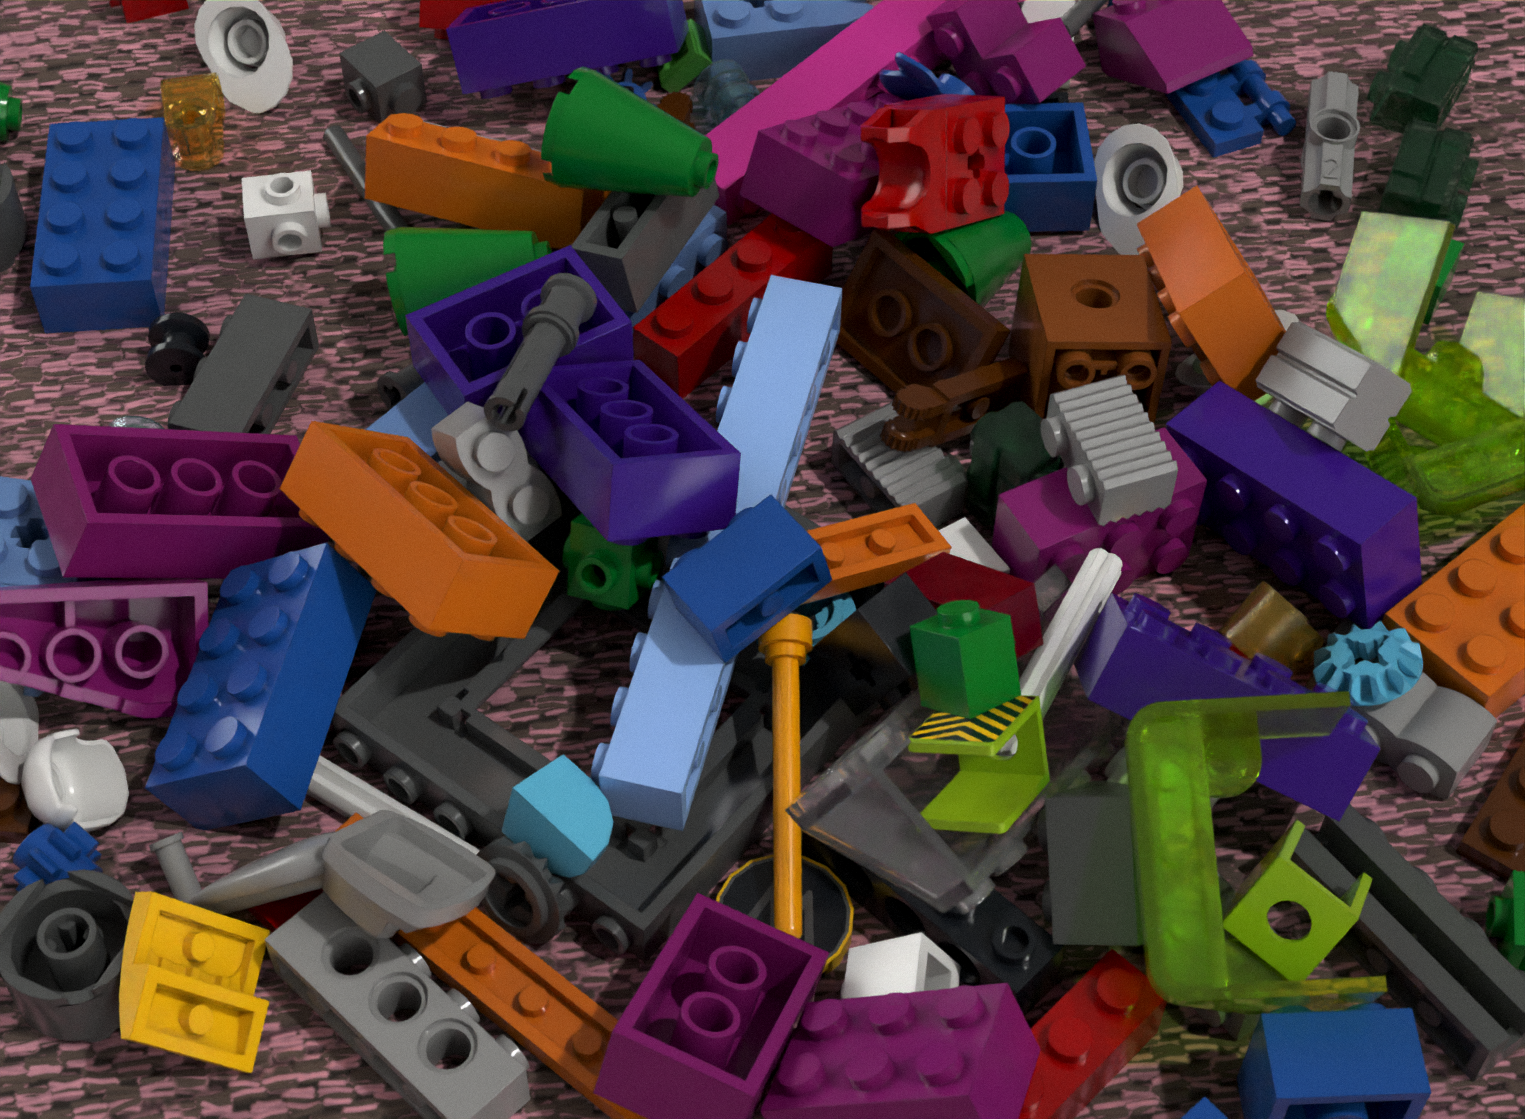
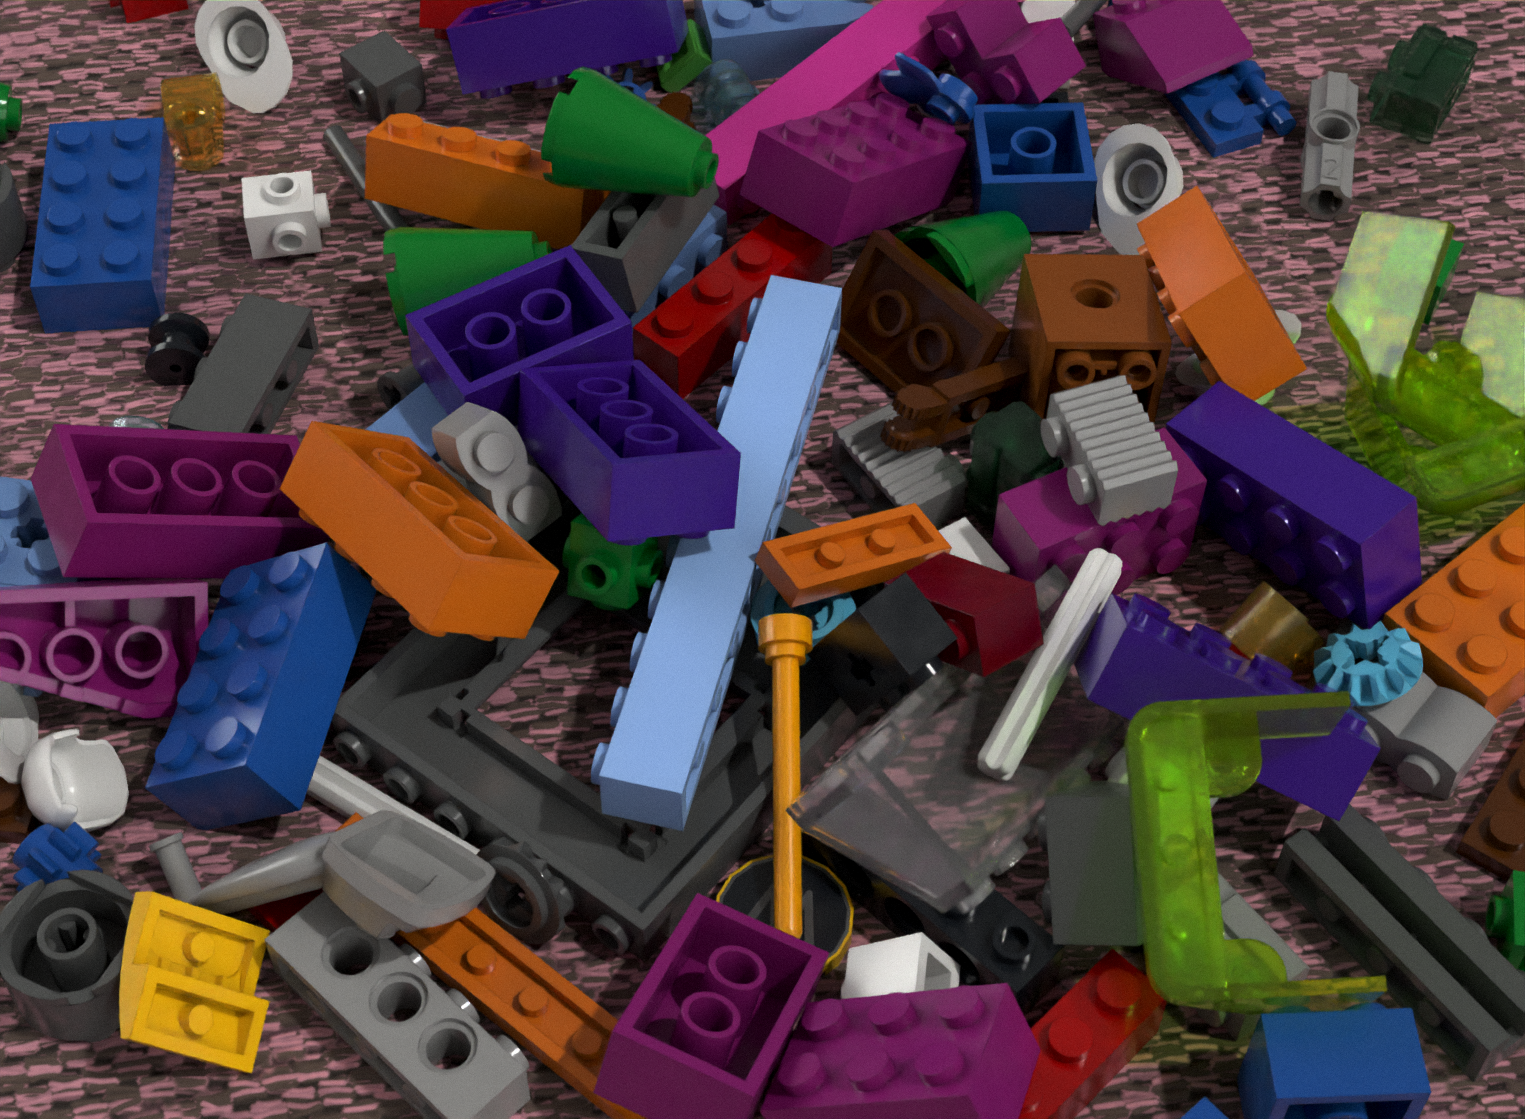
dark grey pin [484,273,597,431] -> none
medium azure brick [501,754,614,878] -> none
blue brick [662,494,832,663] -> none
red brick [860,94,1010,234] -> none
lime piece [907,695,1050,834] -> none
green brick [910,600,1021,719] -> none
lime piece [1220,819,1373,987] -> none
light grey brick [1255,321,1412,452] -> none
clear green brick [1374,119,1480,236] -> none

